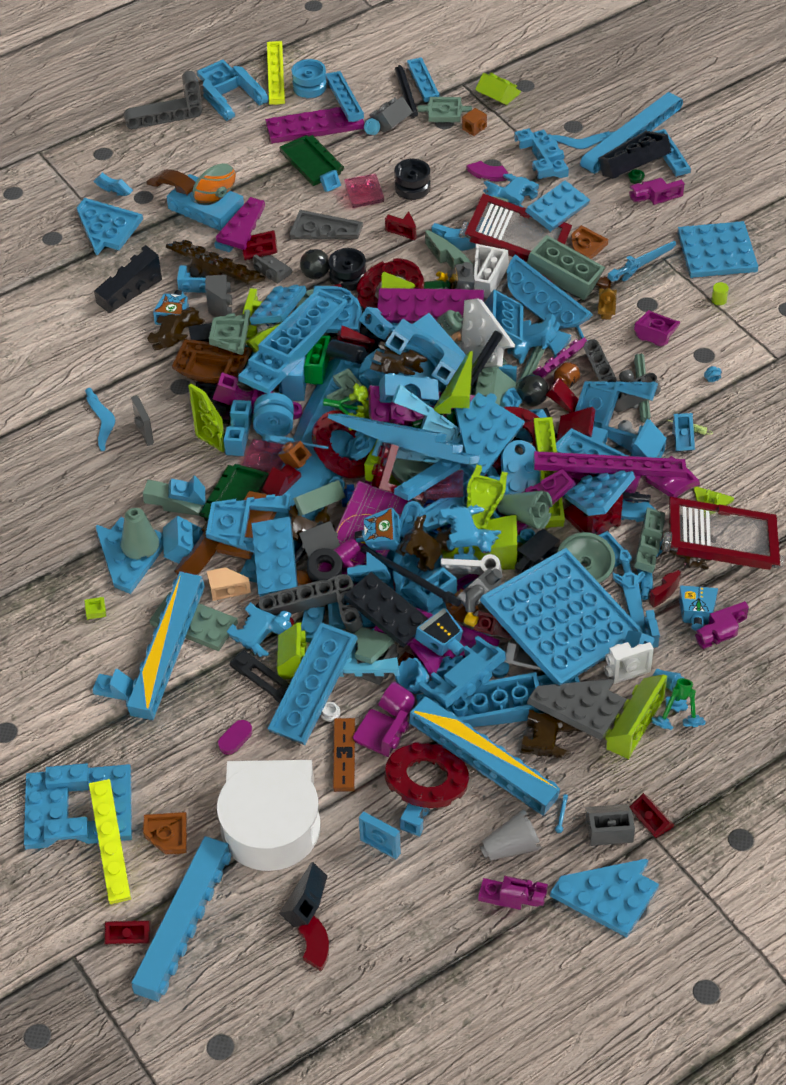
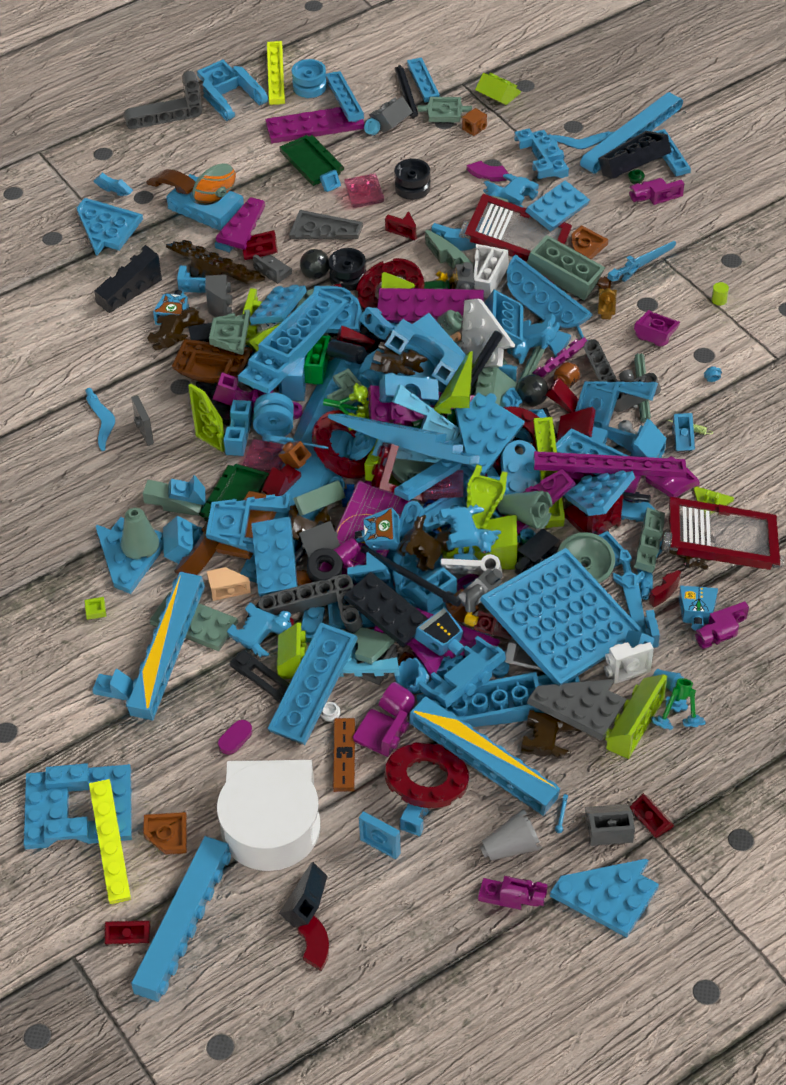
dark azure plate [677,221,758,278] -> none

